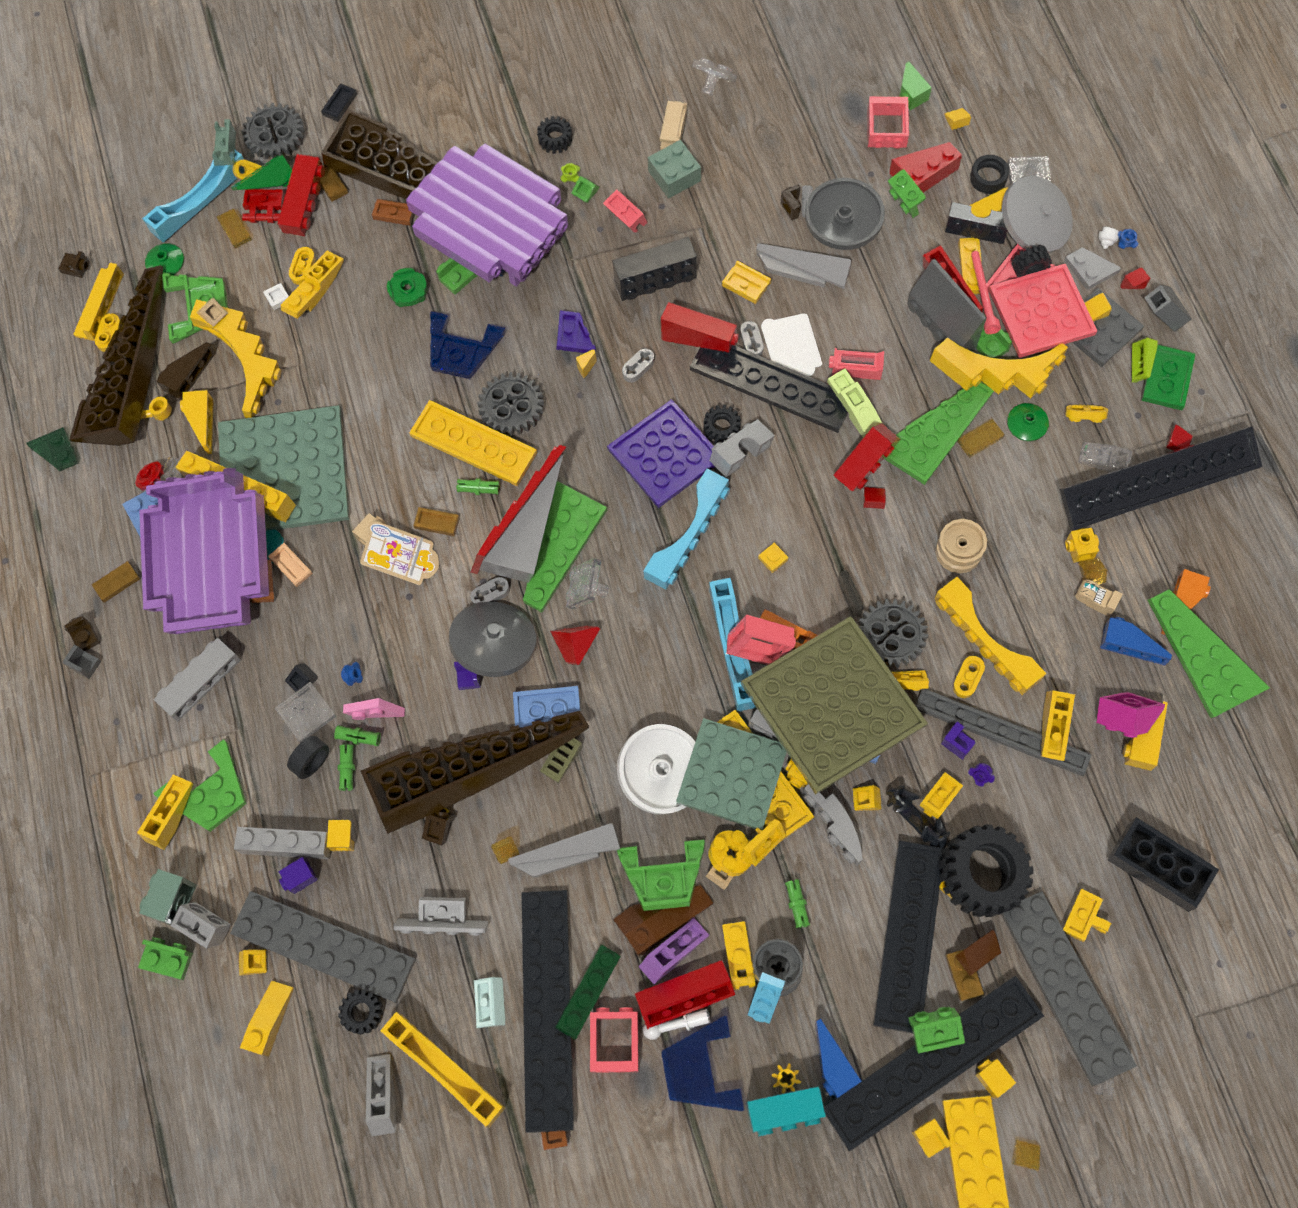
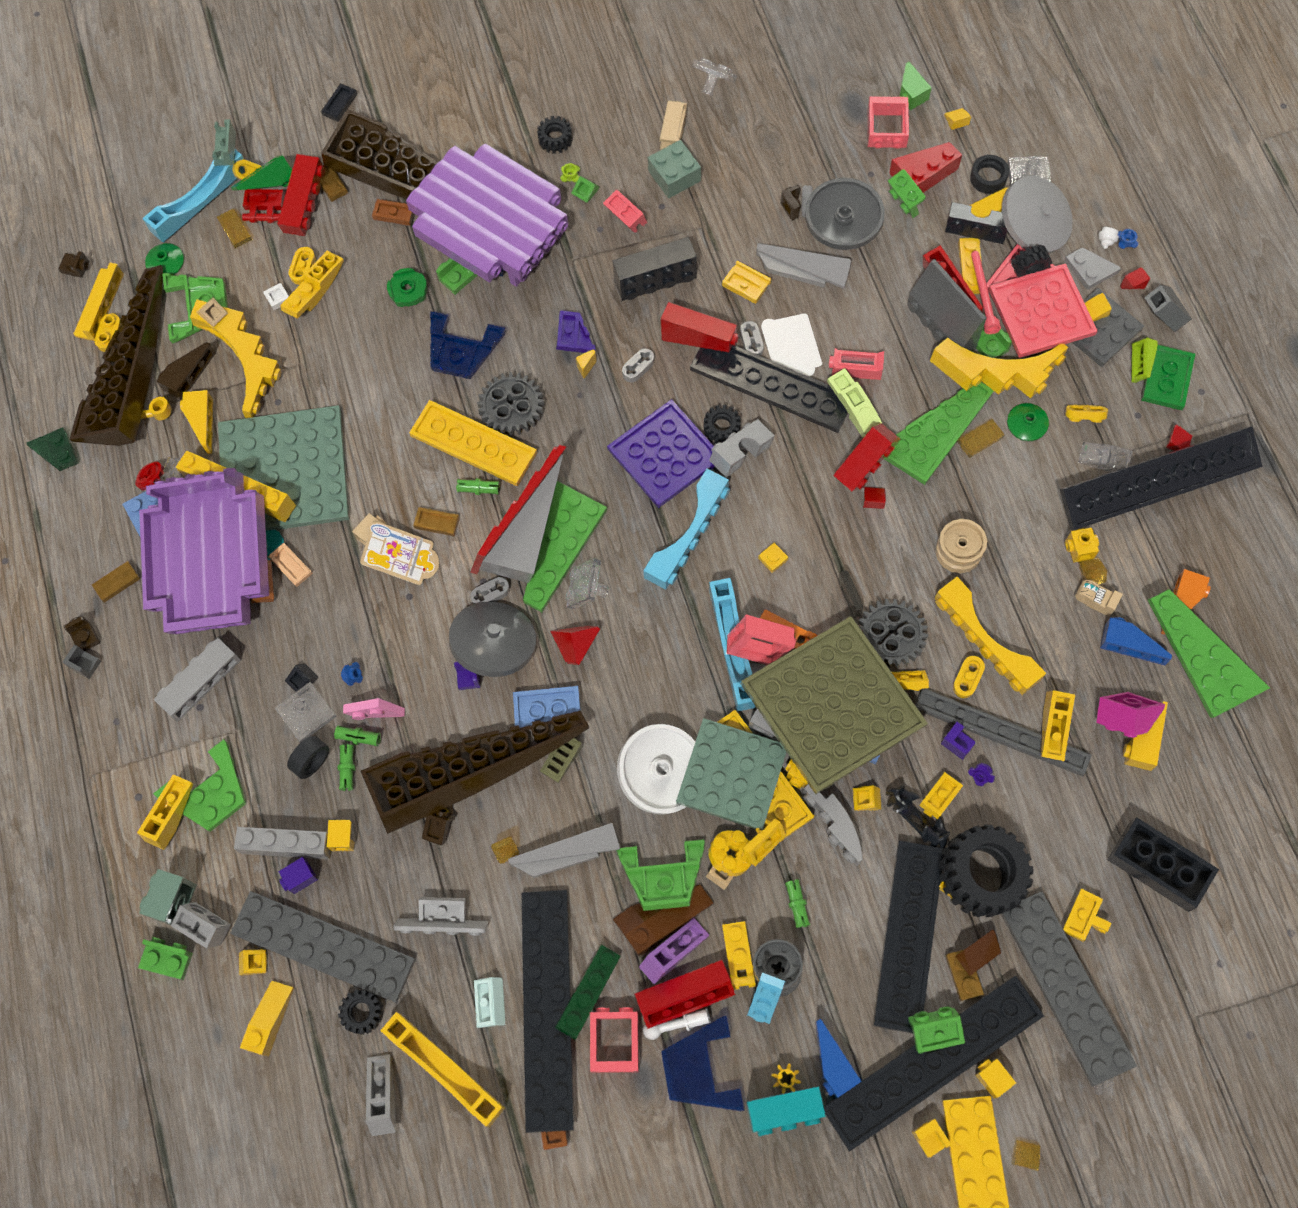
dark grey gear [241,103,305,159] -> none

